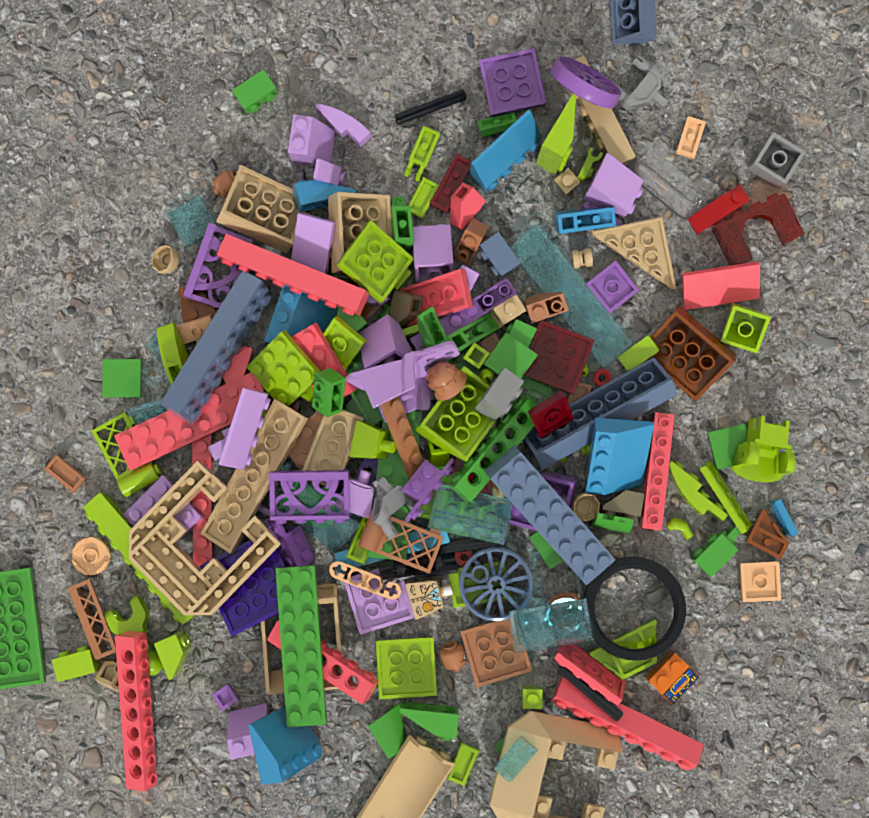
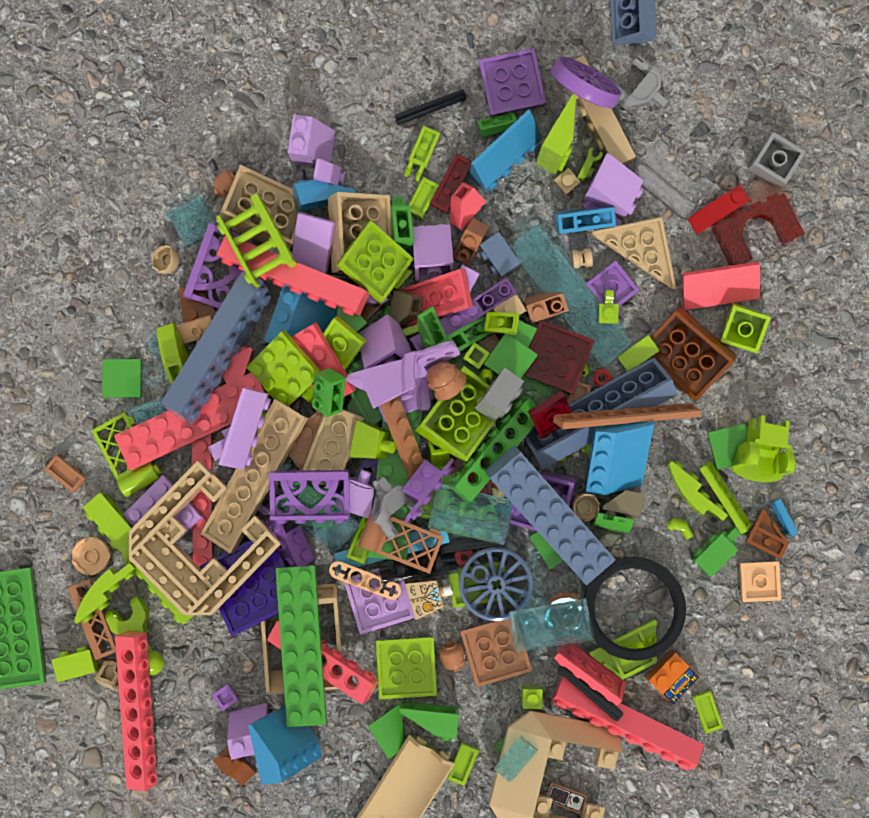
lime slope [154,629,191,680] -> none
bright green brick [232,69,278,114] -> none
lavender slope [315,104,371,147] -> none
coral brick [639,412,675,530] -> none
light nougat plate [675,116,706,159] -> none
none -> lime slope [74,562,137,624]
none -> dark orange arch [213,746,257,786]
none -> lime fence [216,193,298,288]
none -> lime slope [484,312,520,336]
none -> tile [545,781,588,814]
none -> nougat tile [553,403,701,429]
none -> lime plate [598,290,619,324]
none -> lime tile [692,690,724,734]

